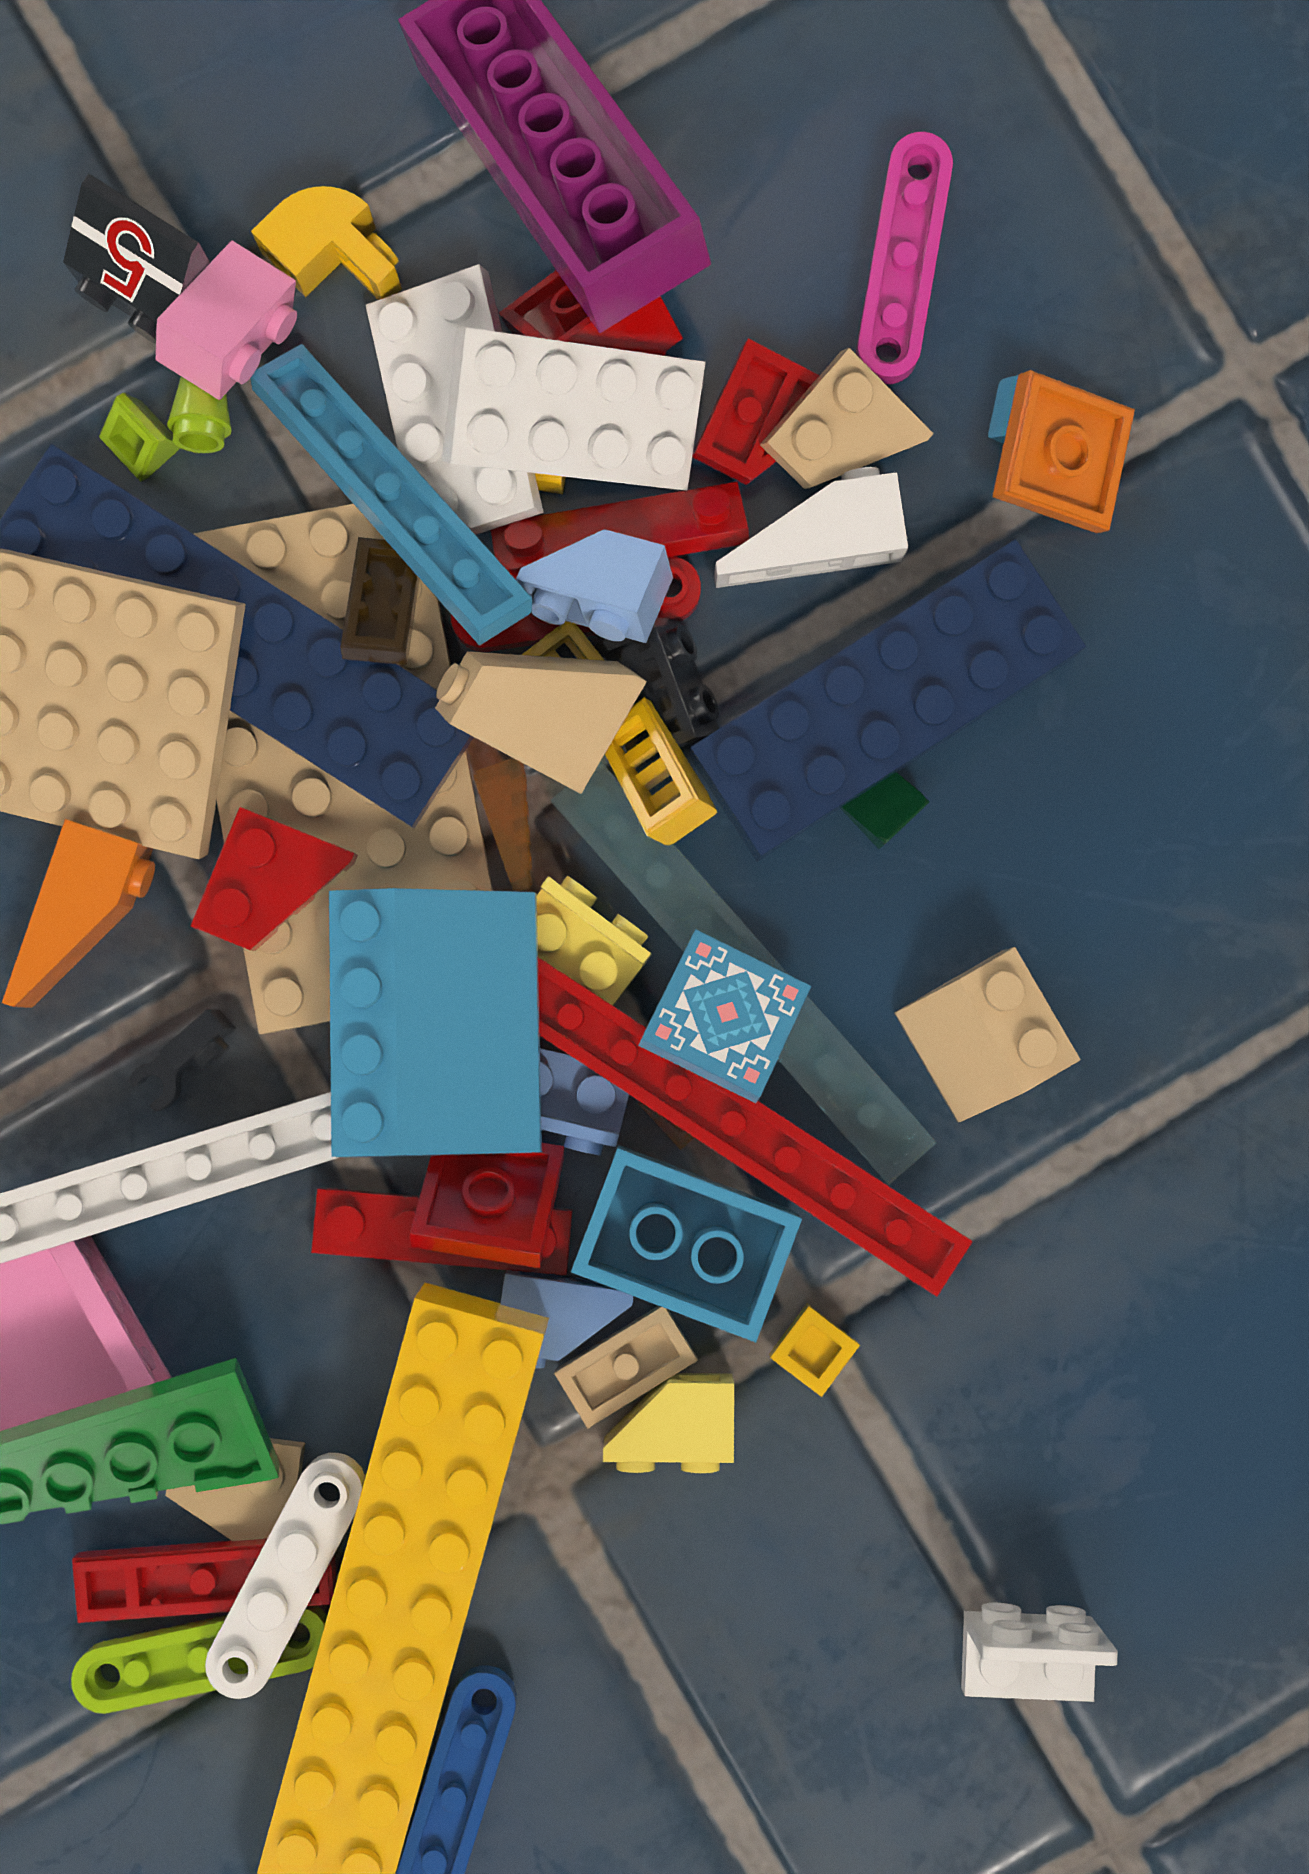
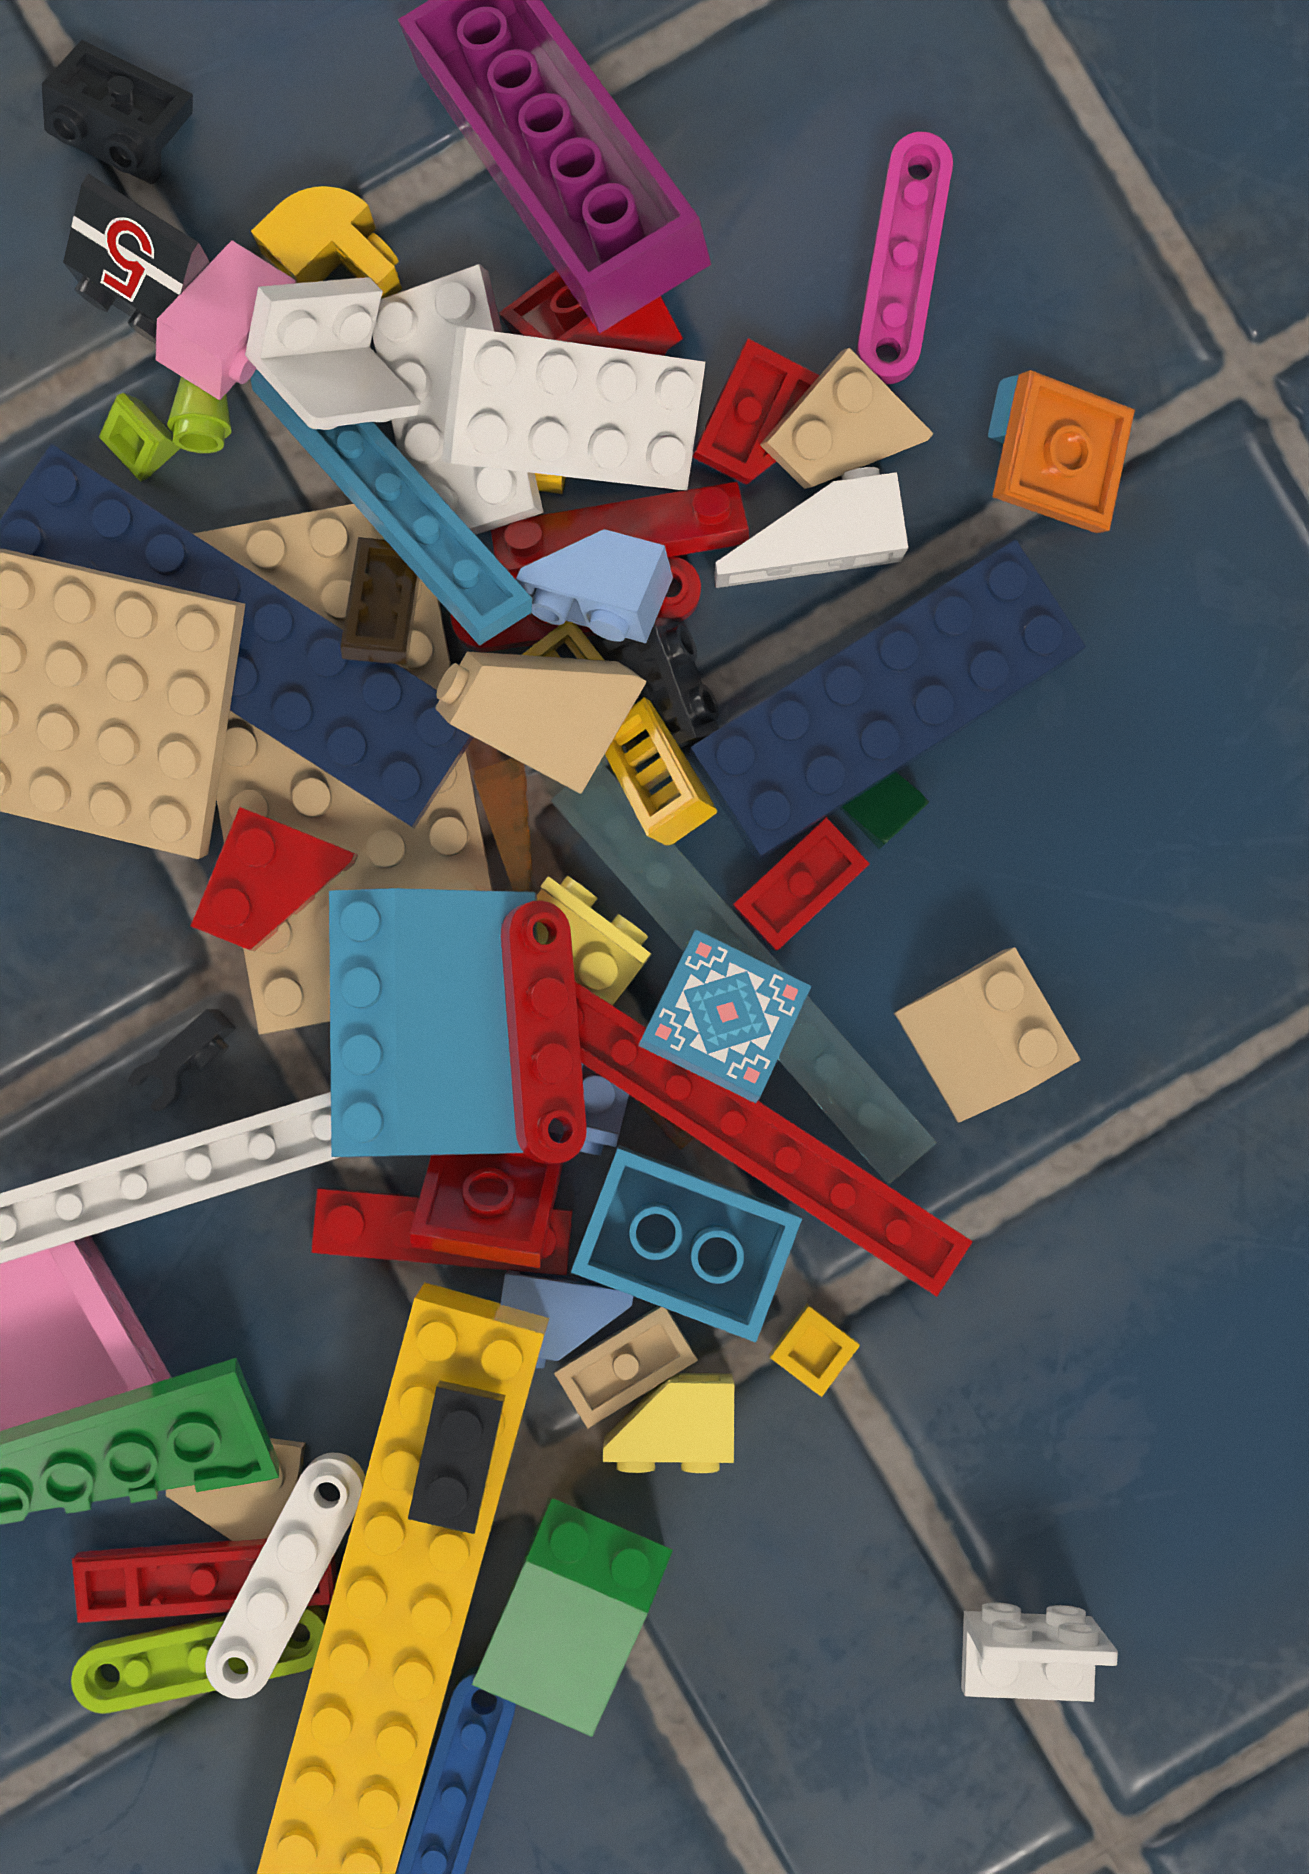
orange slope [2,819,155,1008] -> none
none -> black bracket [42,40,193,184]
none -> white bracket [245,277,421,430]
none -> black plate [408,1380,506,1534]
none -> slope [472,1498,673,1737]
none -> red plate [501,900,587,1164]
none -> red plate [732,817,870,952]

